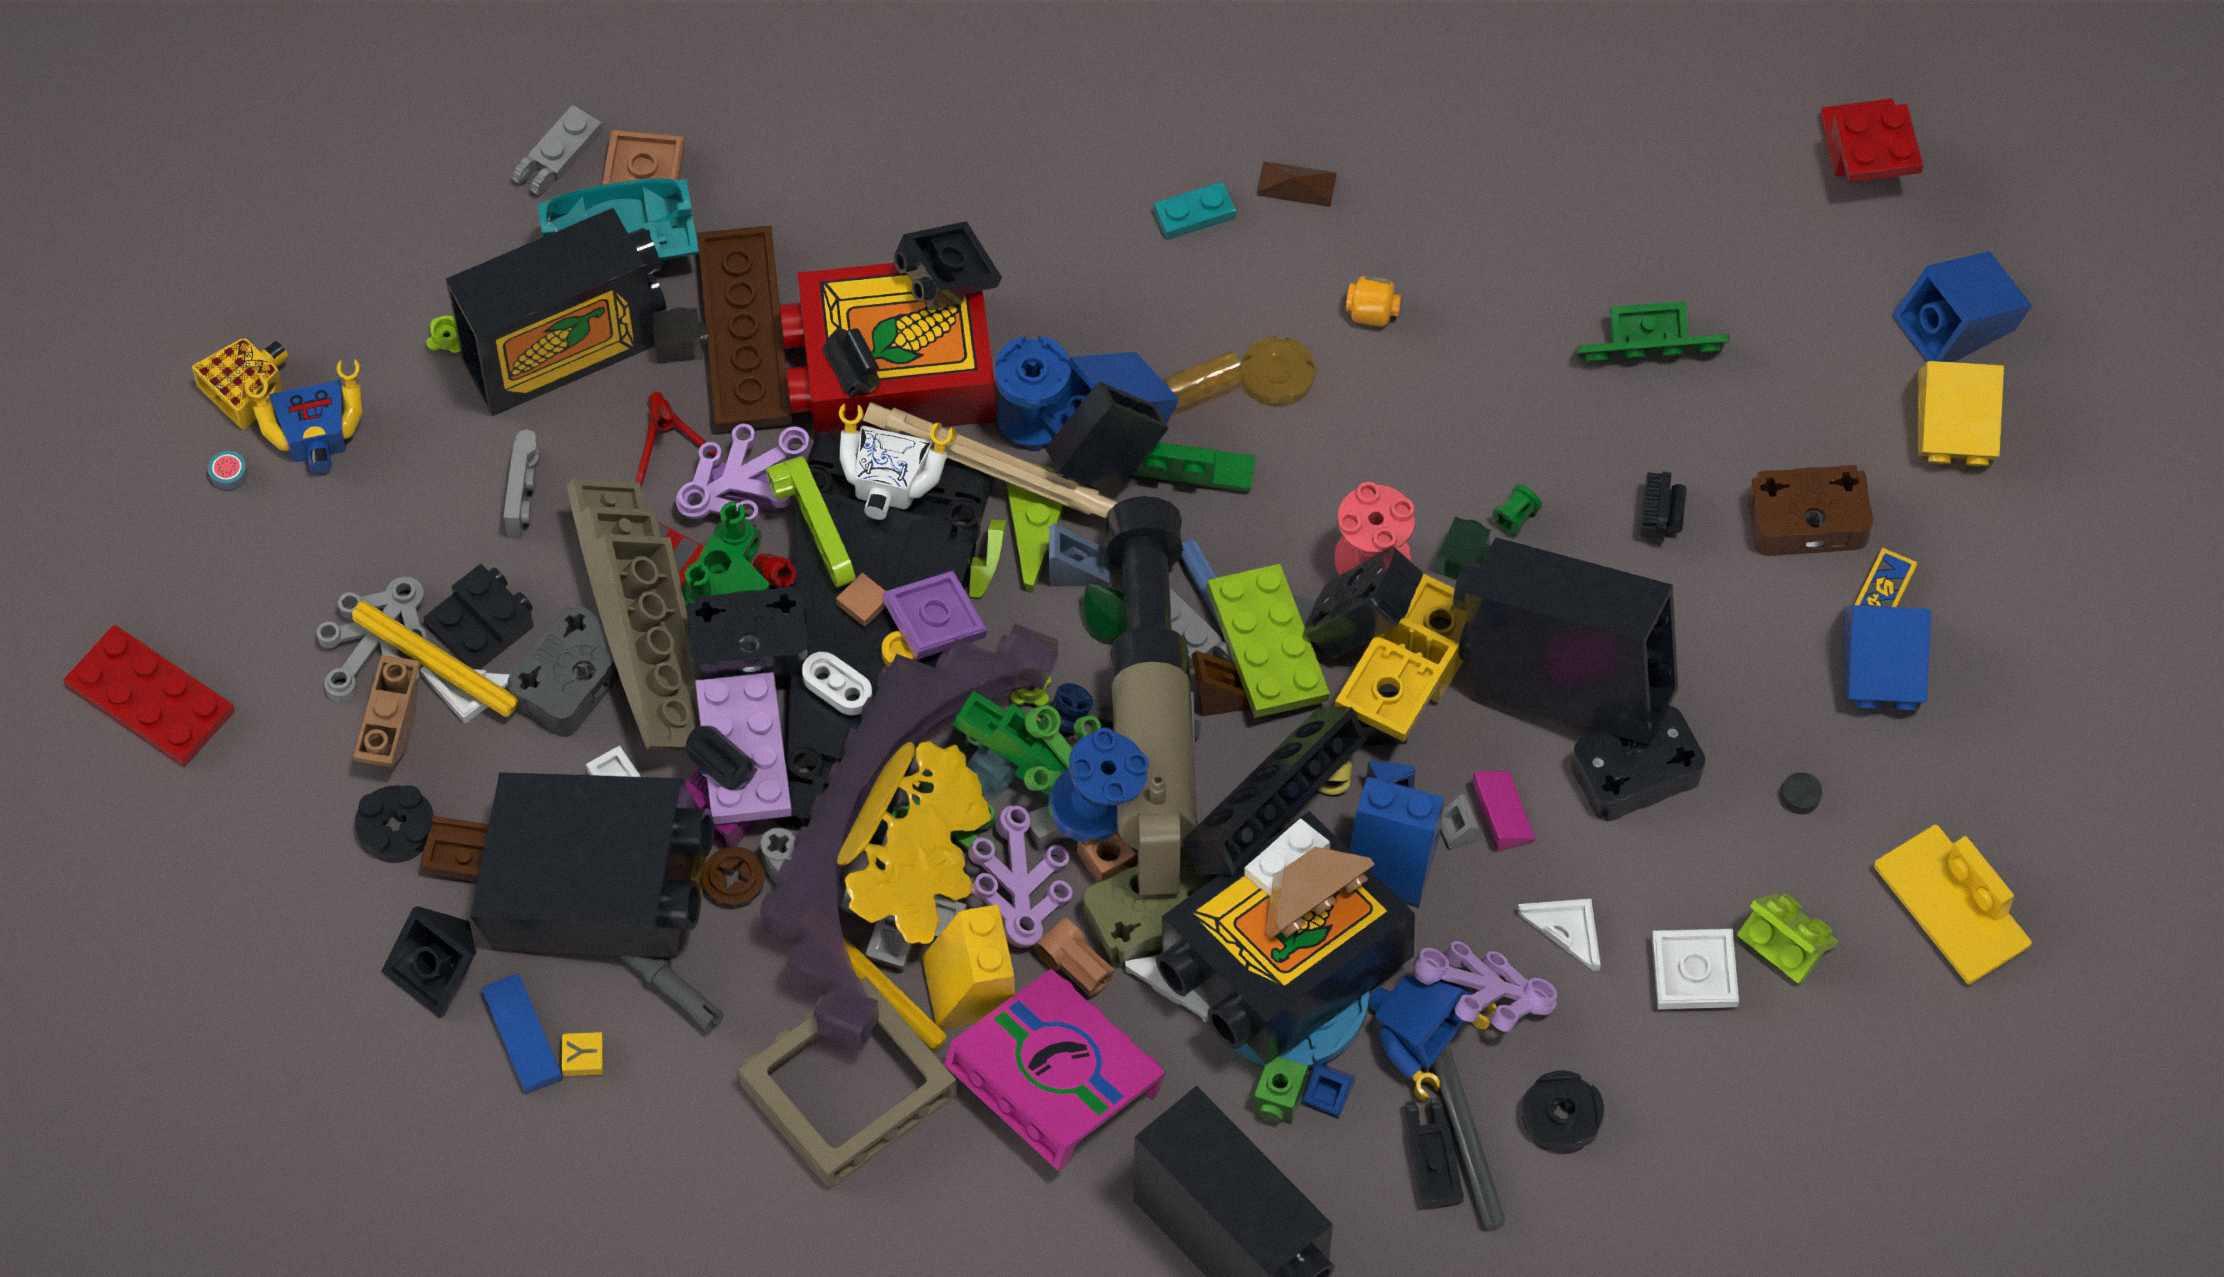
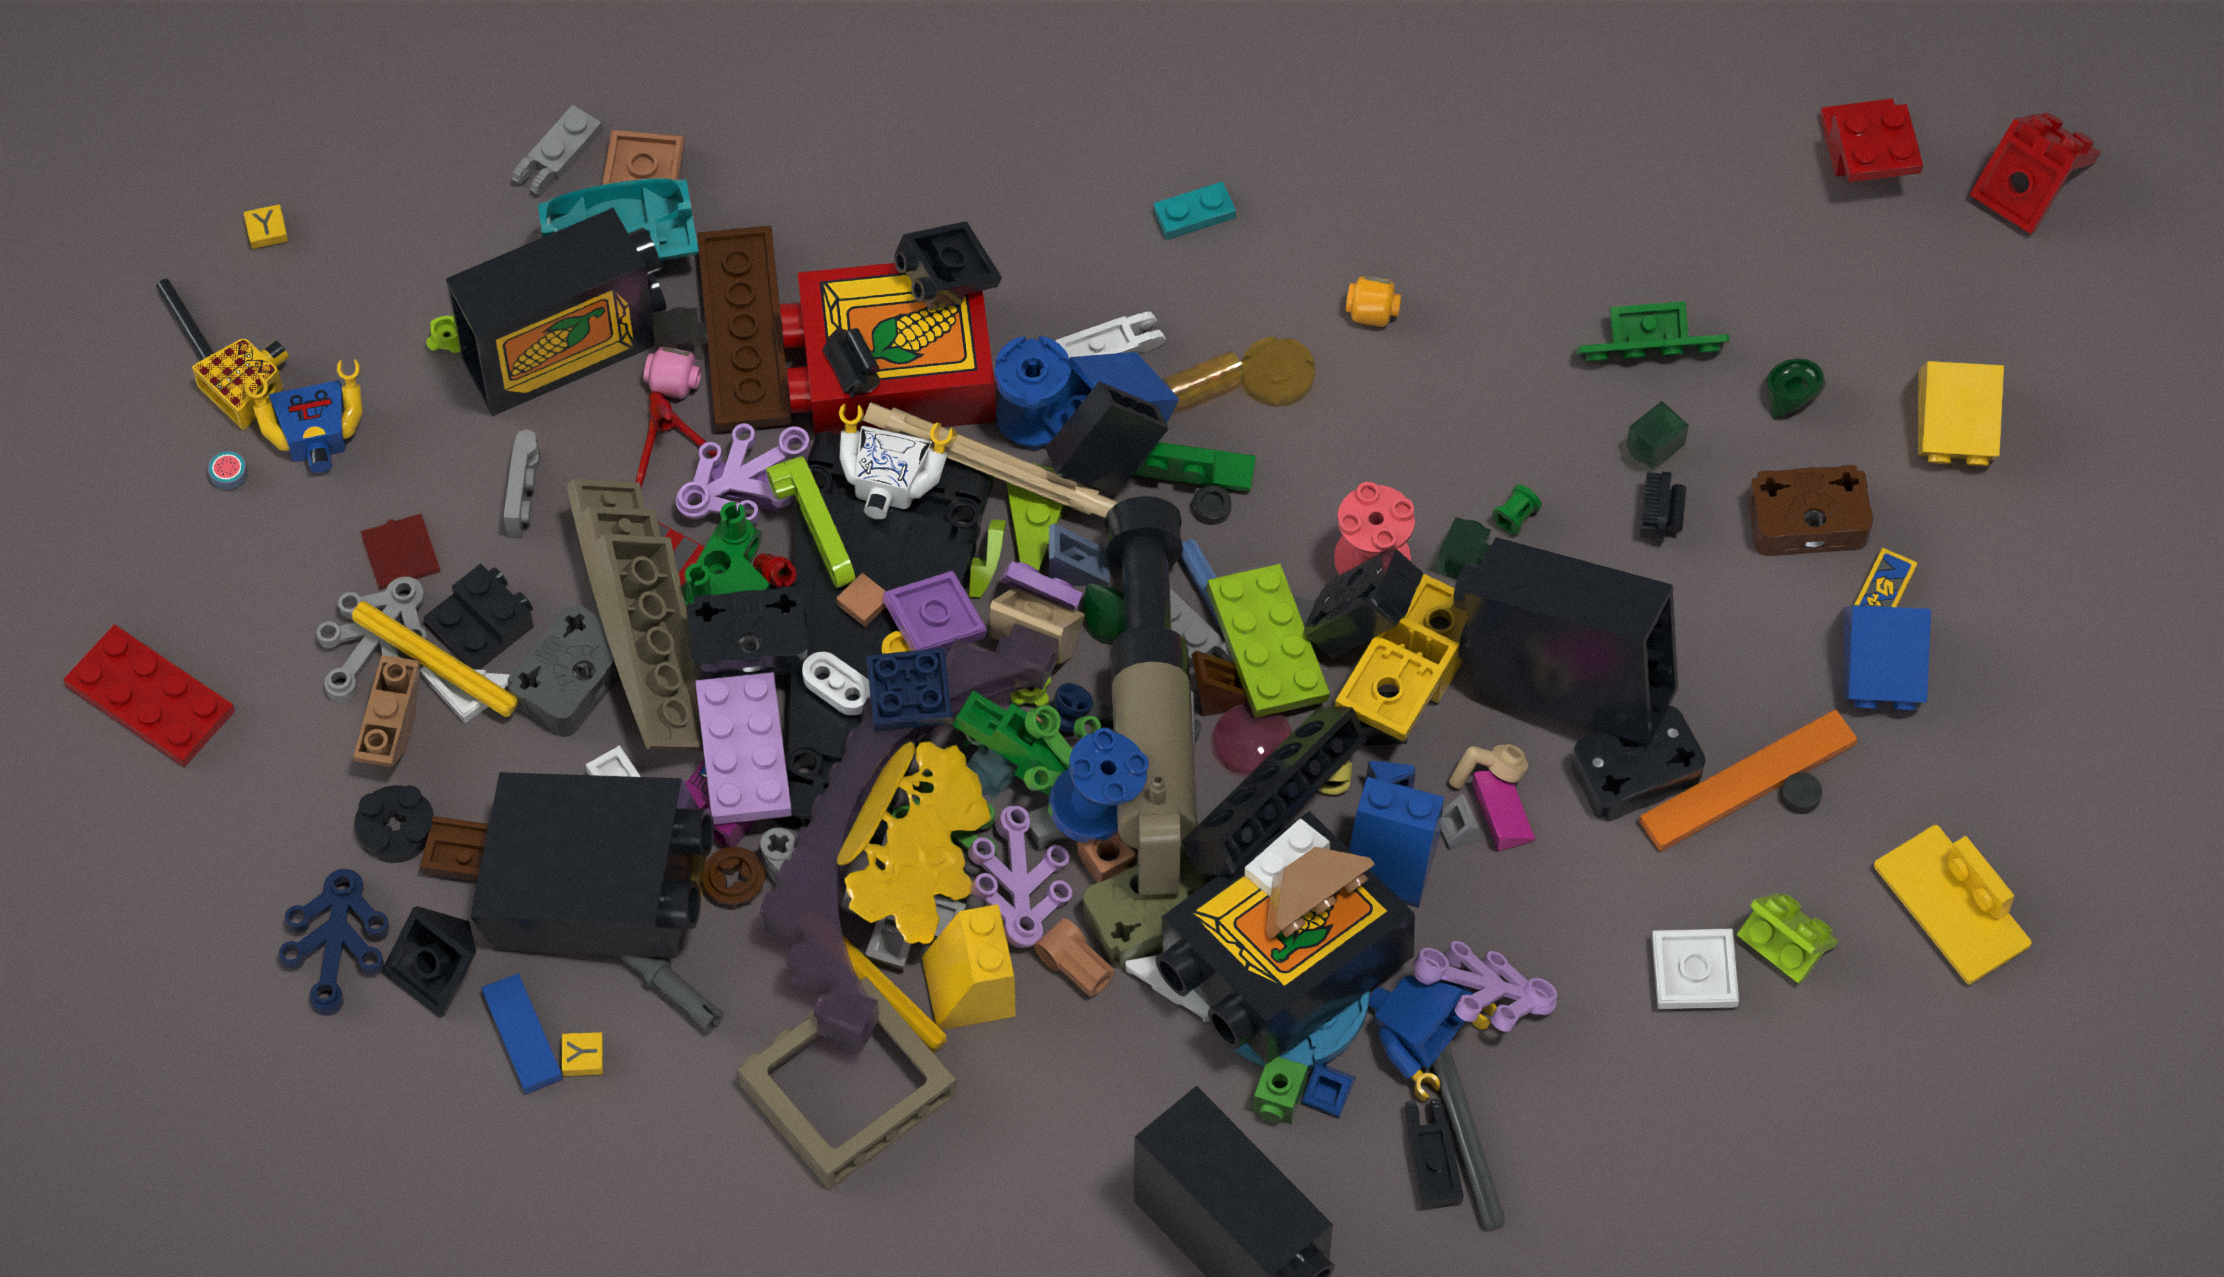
black piece [686,725,757,790] -> none
dark pink panel [944,968,1166,1171] -> none
reddish brown slope [1257,161,1337,207] -> none
white tile [1517,899,1601,971] -> none
black plate [1522,1070,1604,1152] -> none
blue slope [1892,251,2032,362] -> none
none -> black piece [156,279,214,360]
none -> yellow tile [243,204,288,249]
none -> dark blue plant [279,869,390,1016]
none -> clear red piece [360,514,441,590]
none -> bright pink head [643,346,702,399]
none -> dark blue tile [866,648,953,731]
none -> tan slope [990,587,1085,665]
none -> medium lavender plate [999,561,1083,610]
none -> white hinge [1055,311,1166,359]
none -> pearl dark grey tile [1193,485,1231,525]
none -> clear pink dish [1214,703,1292,773]
none -> tan plate [1448,744,1528,789]
none -> clear green brick [1626,401,1689,470]
none -> orange tile [1639,709,1858,852]
none -> dark green piece [1767,358,1826,418]
none -> red bracket [1969,112,2101,234]

